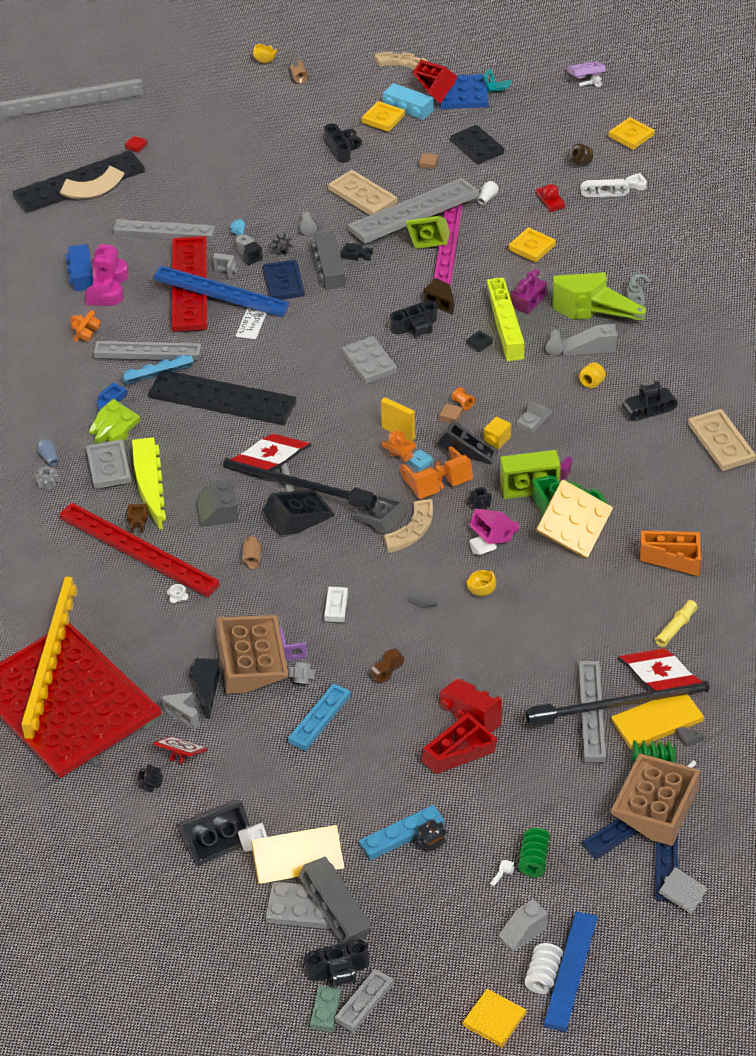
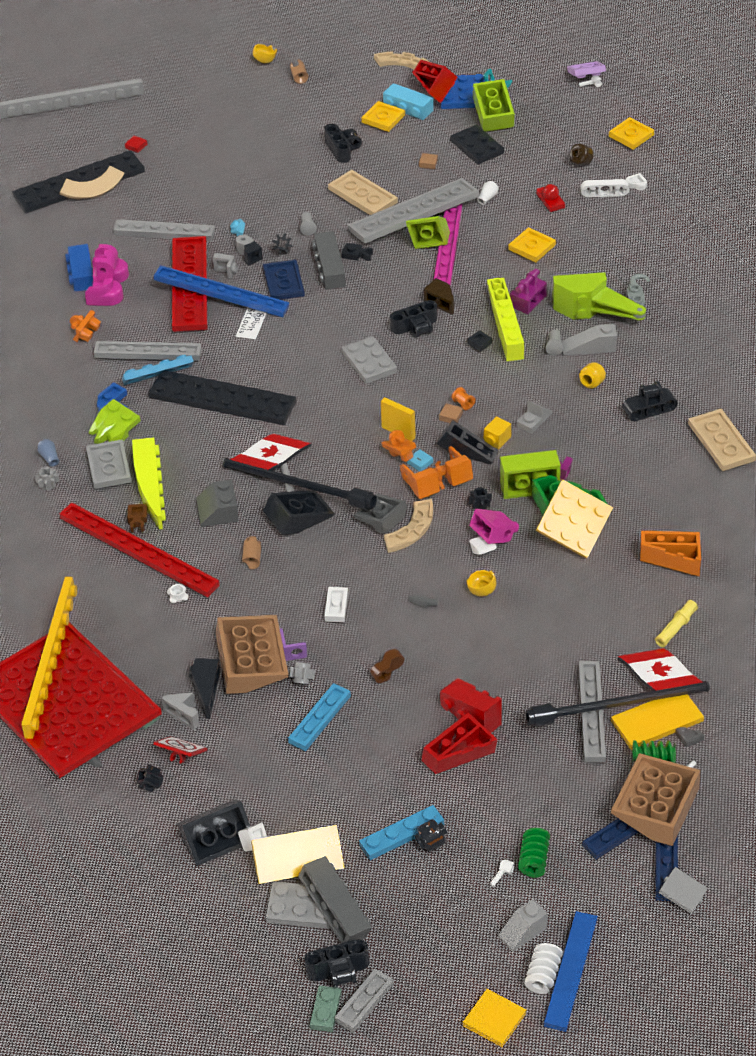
none -> lime brick [473,79,515,132]

